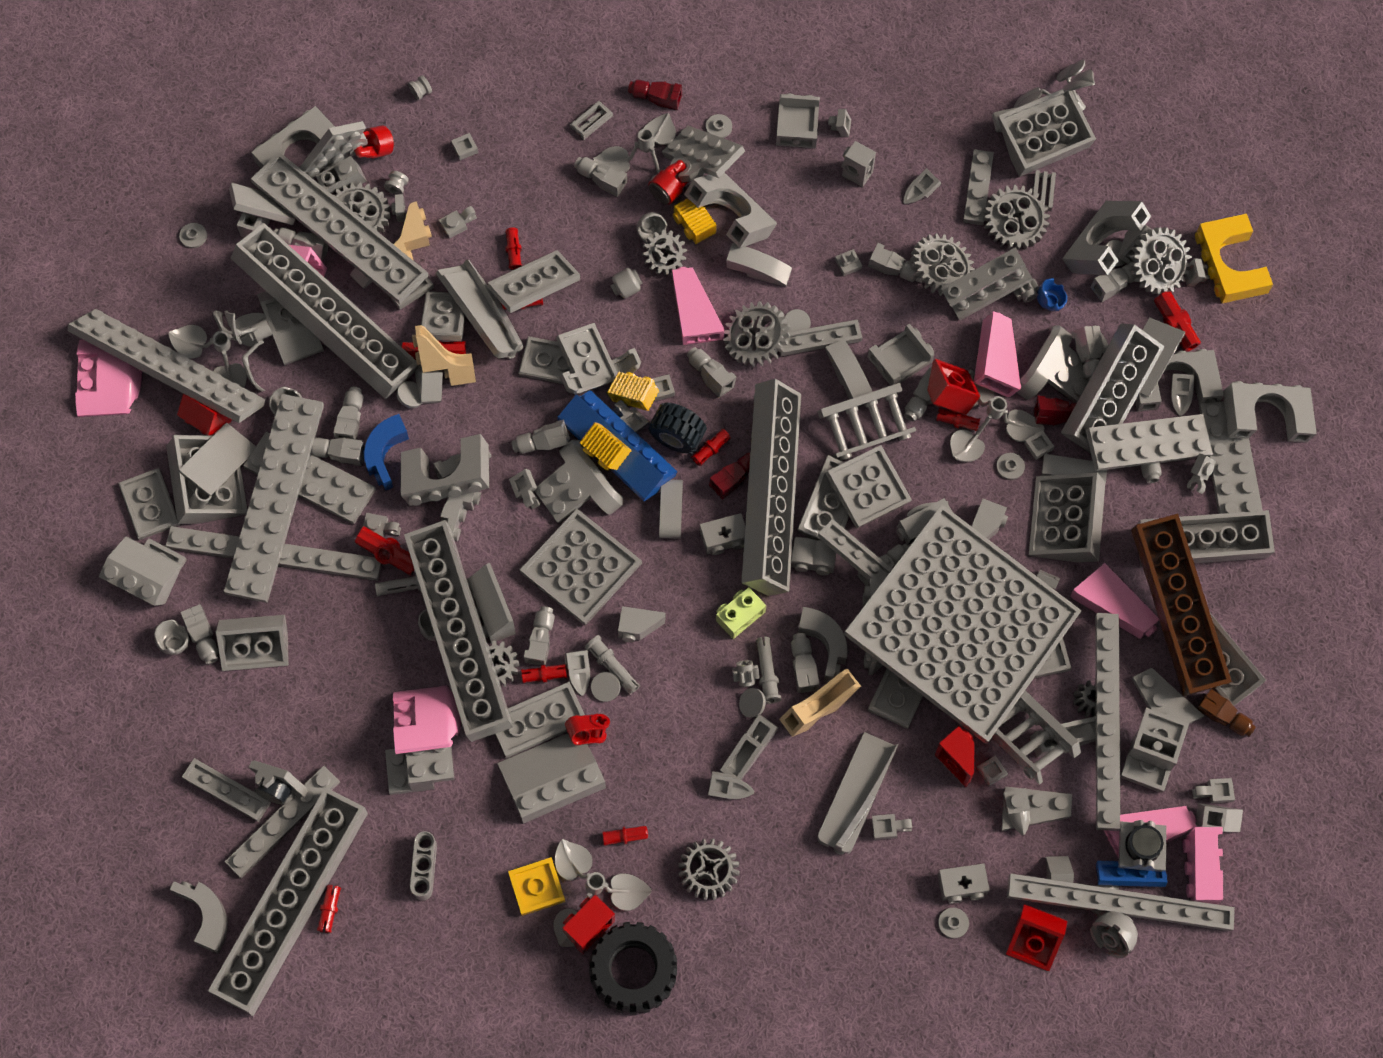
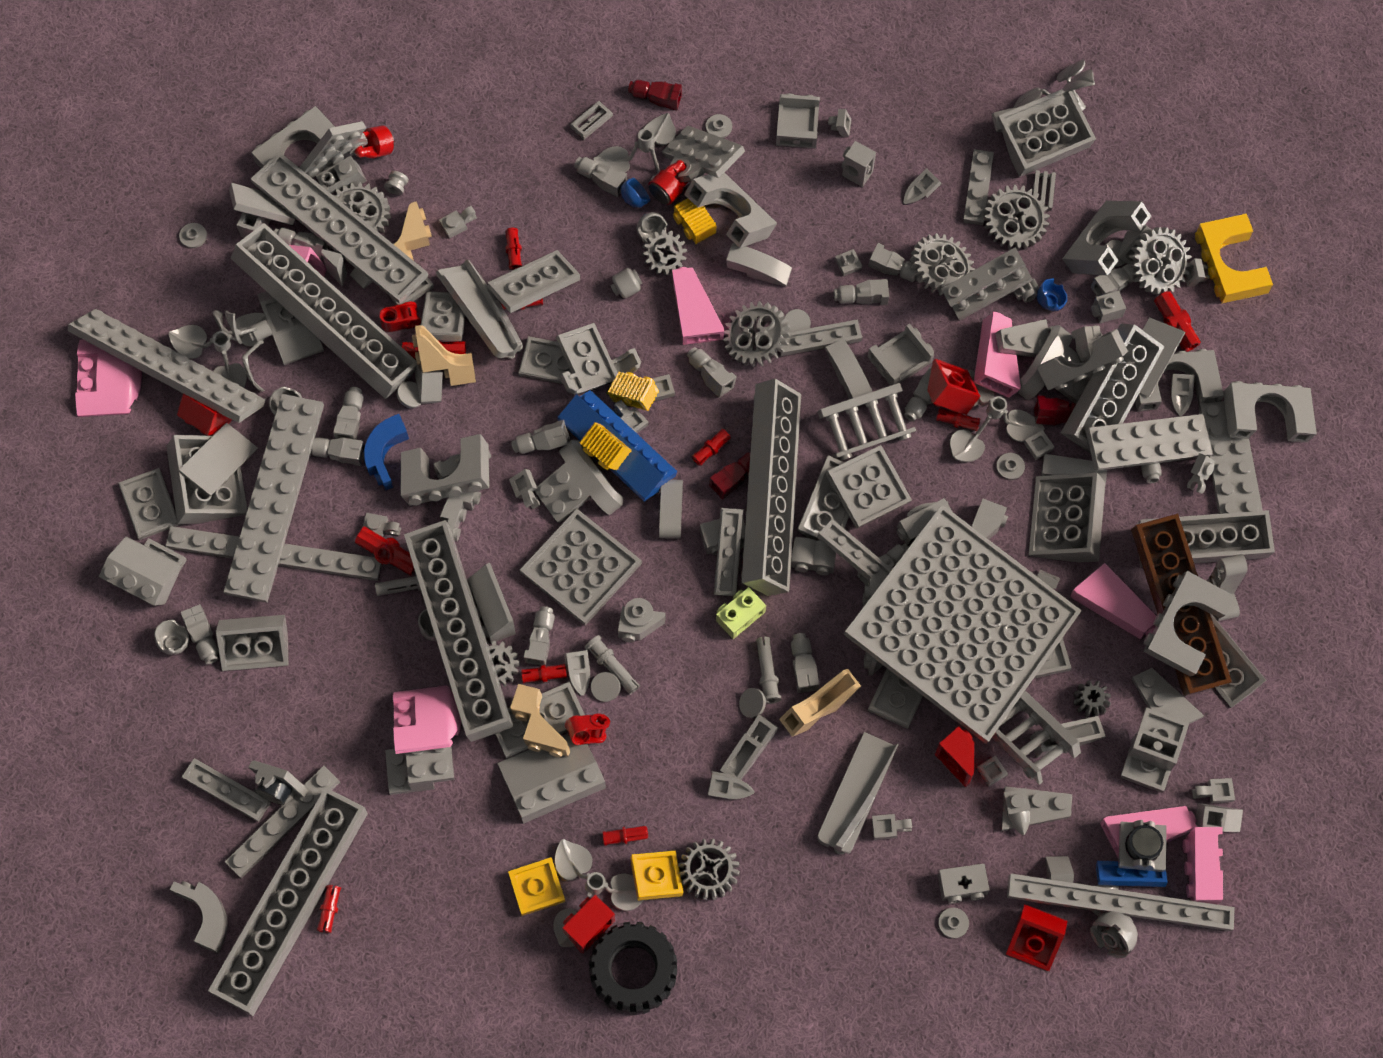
light grey plate [244,432,376,524] -> none
light grey plate [392,194,406,222] -> none
light grey wheel [408,75,432,100] -> none
light grey beam [410,831,437,901] -> none
light grey plate [451,133,478,160] -> none
black wheel [648,403,707,454] -> none
light grey gear [732,660,759,687] -> none
light grey arch [798,607,847,682] -> none
light grey plate [1095,613,1120,831] -> none
reddish brown piece [1196,689,1256,737] -> none
none -> light grey slope [321,249,347,286]
none -> red piece [380,301,421,332]
none -> tan arch [510,684,570,758]
none -> blue hair [621,178,651,208]
none -> light grey piece [624,598,653,627]
none -> yellow plate [630,851,684,900]
none -> light grey tile [714,508,743,596]
none -> light grey piece [833,279,889,305]
none -> light grey wing [995,319,1049,358]
none -> light grey arch [1037,329,1128,390]
none -> light grey brick [1091,291,1126,323]
none -> light grey arch [1143,571,1235,677]
none -> light grey beam [1207,554,1247,621]

